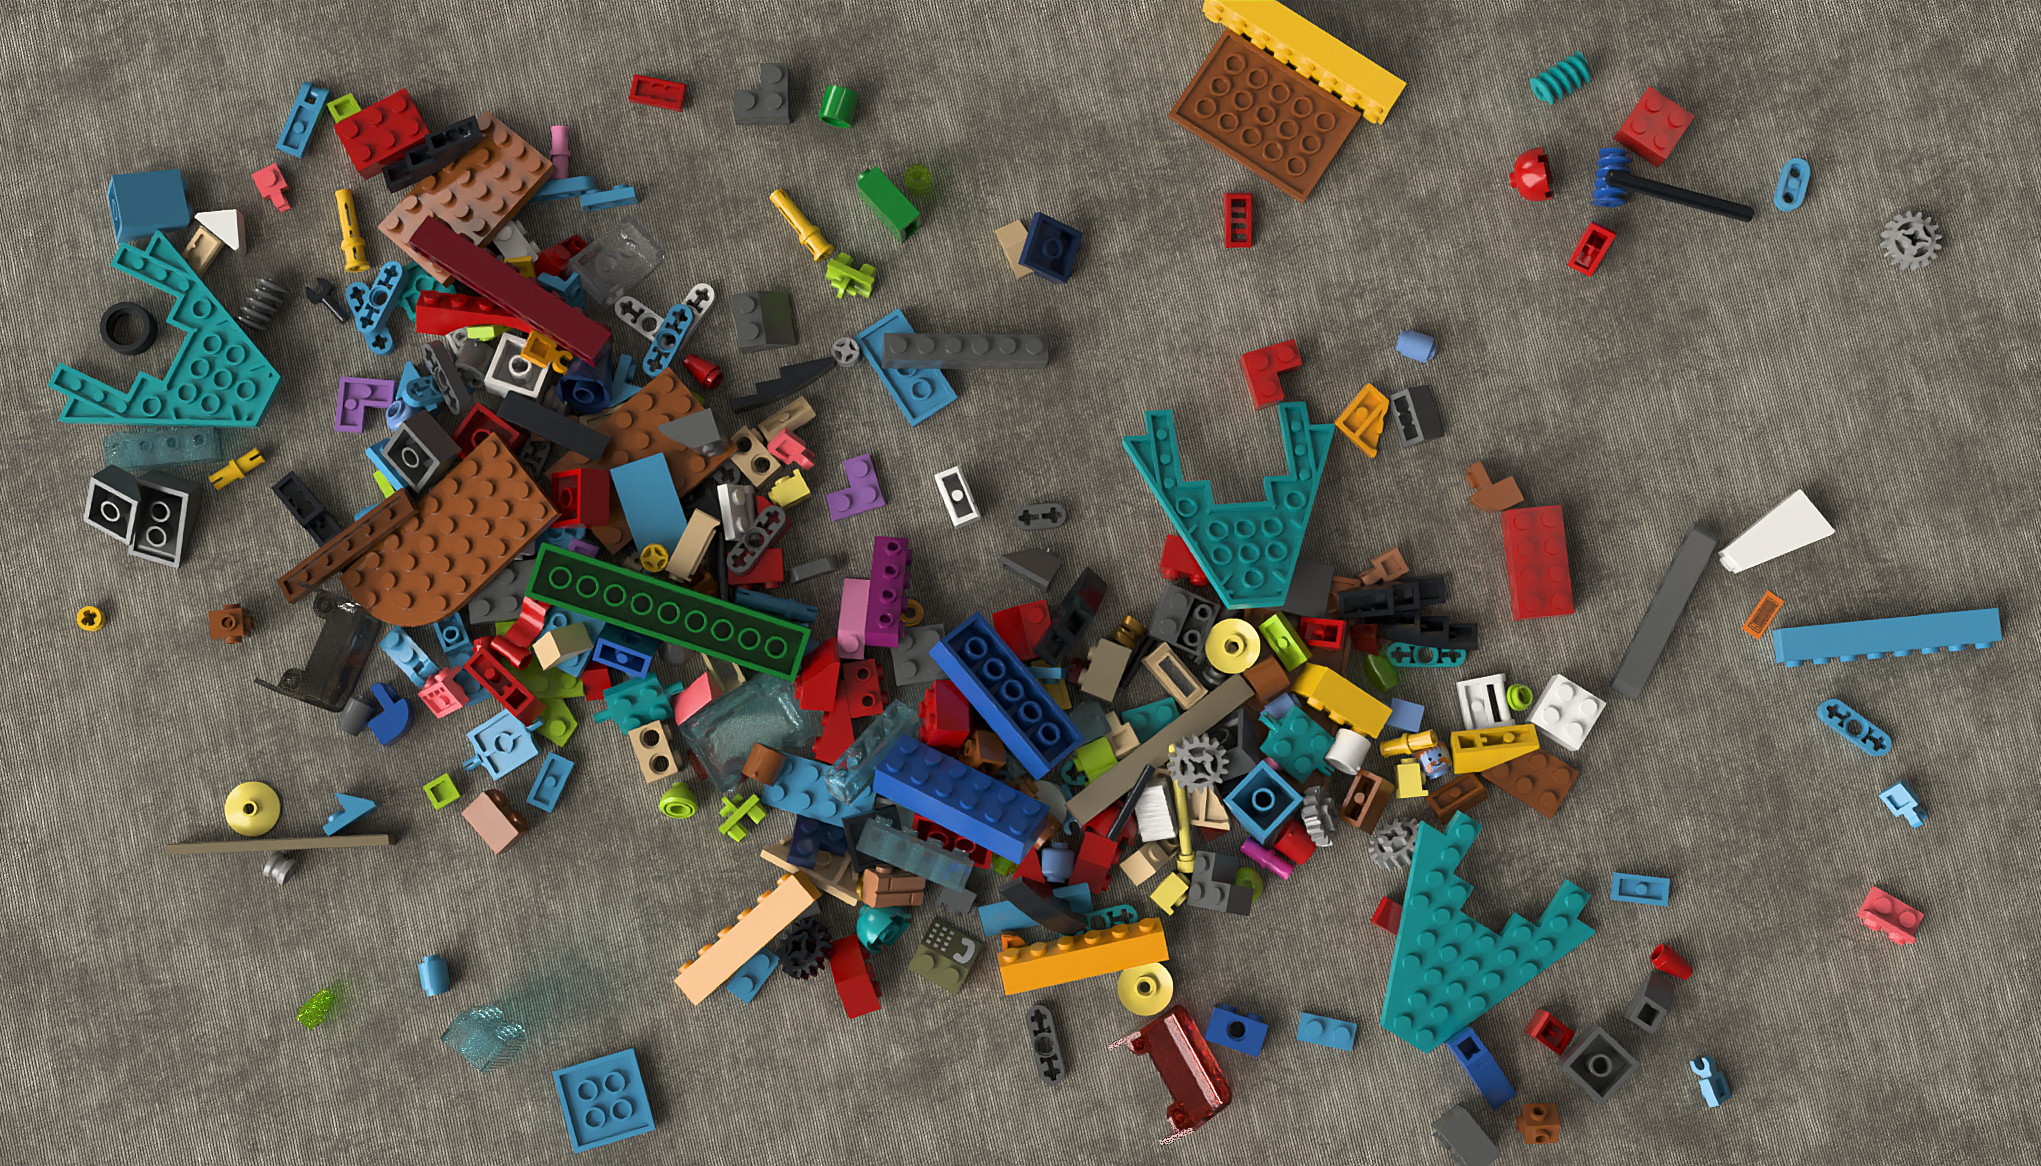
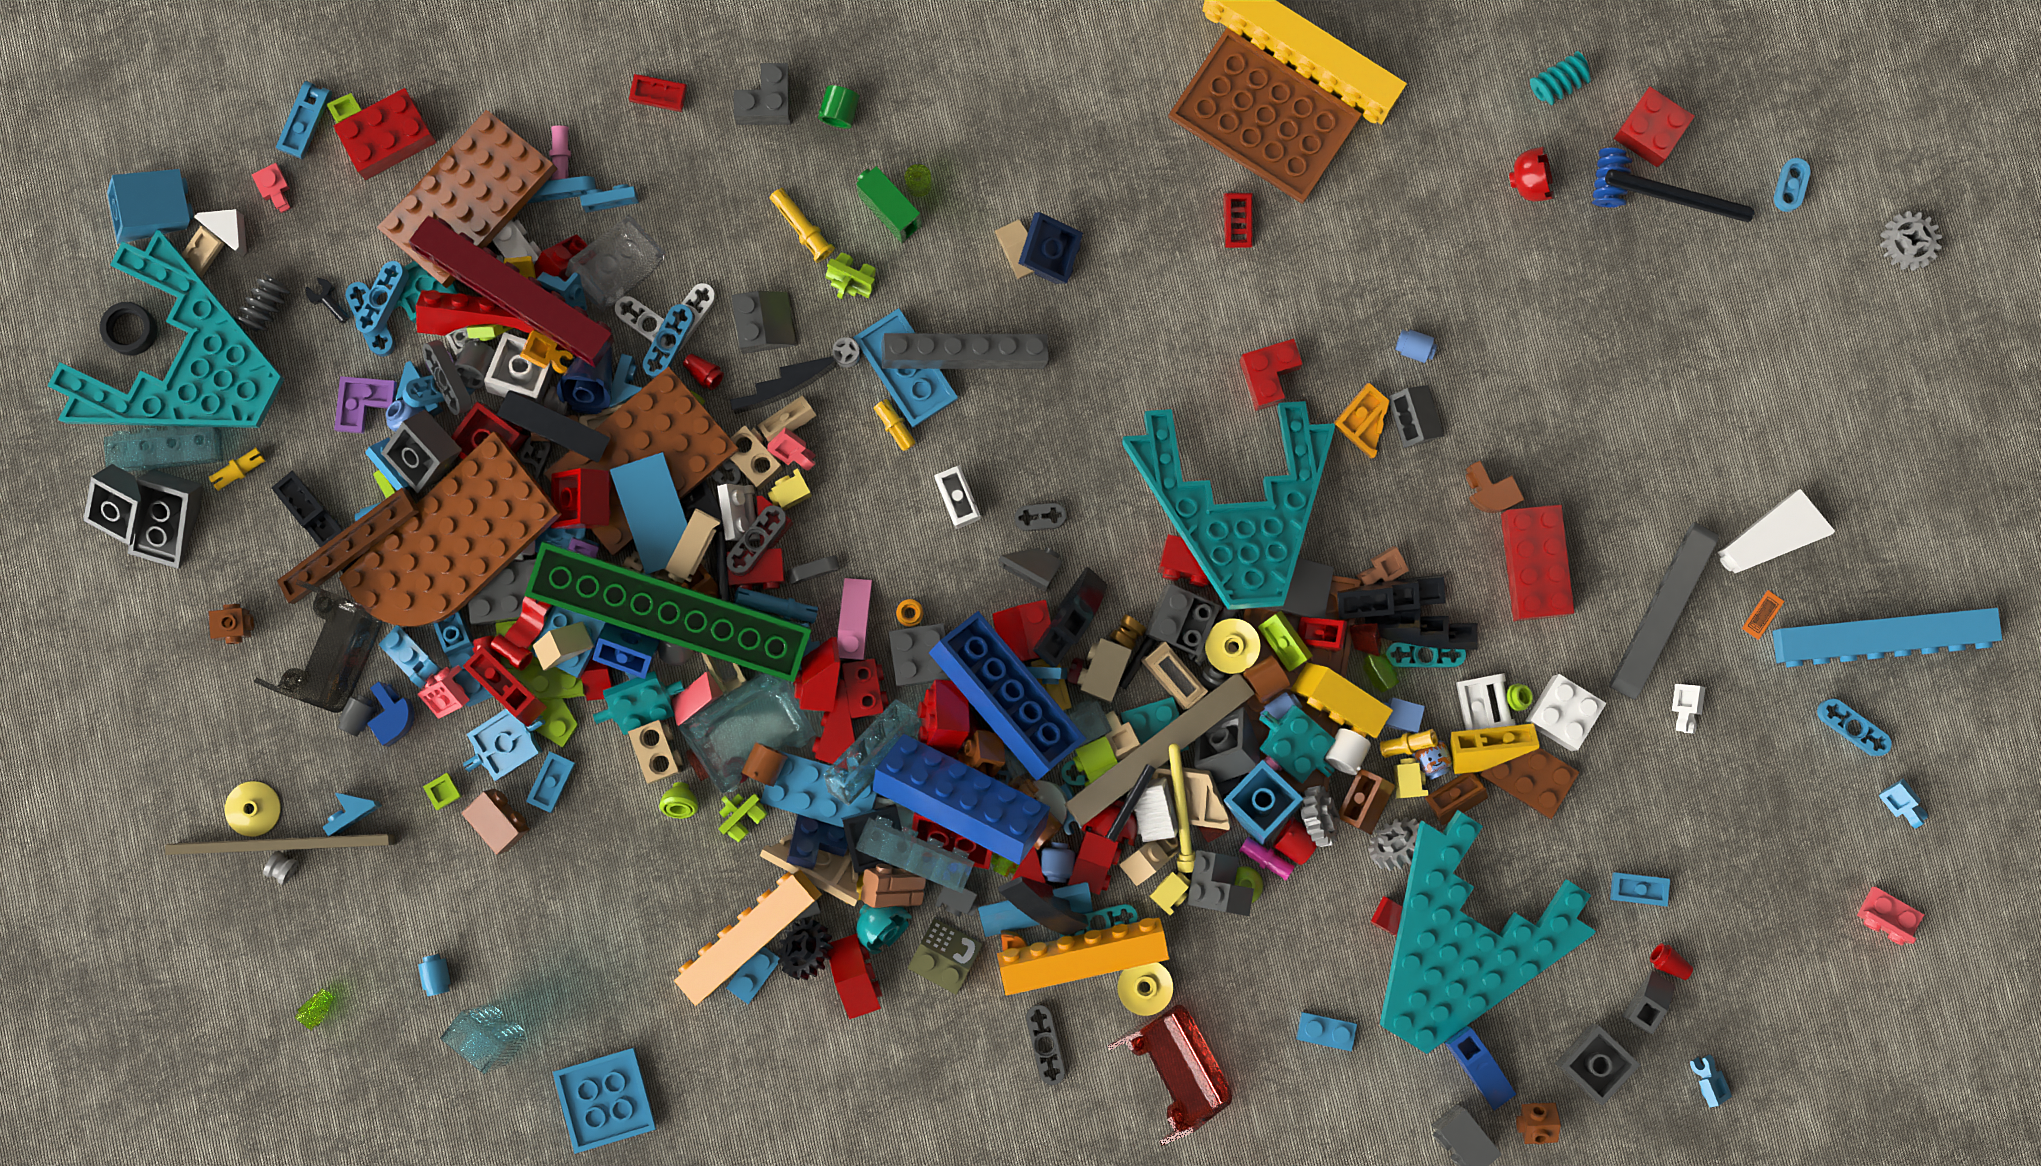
yellow bush [77,606,106,631] -> none
yellow pin [335,189,370,273] -> none
black slope [381,115,483,194] -> none
yellow wheel [640,543,669,572] -> none
dark grey slope [658,408,730,458] -> none
medium lavender plate [825,453,886,522] -> none
magenta brick [865,536,913,648] -> none
light grey gear [1167,732,1229,794] -> none
blue brick [1203,1003,1269,1057] -> none
red slope [1523,1009,1575,1056] -> none
red slope [1567,221,1616,277] -> none
none -> yellow axle [873,399,915,451]
none -> white plate [1672,684,1705,734]

